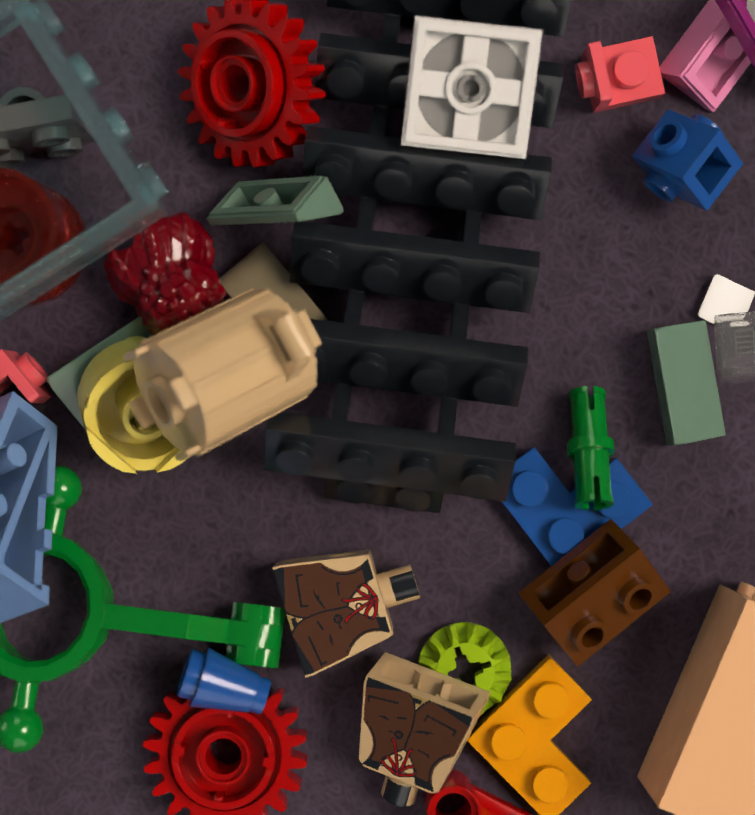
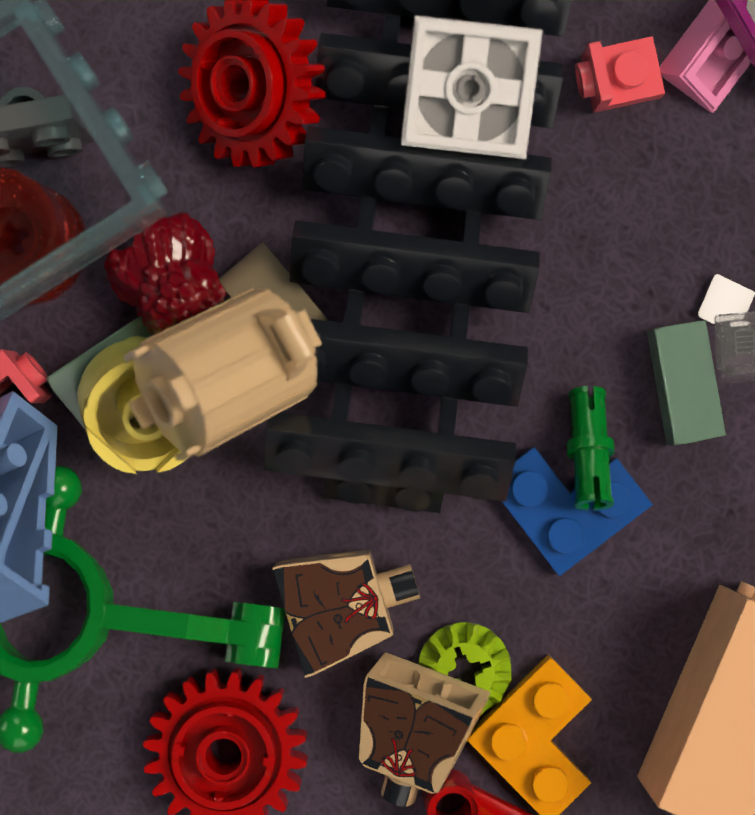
blue cone [176,648,271,715] -> none
sand green slope [206,176,344,226] -> none
reddish brown brick [519,519,671,667] -> none
blue brick [632,109,744,211] -> none

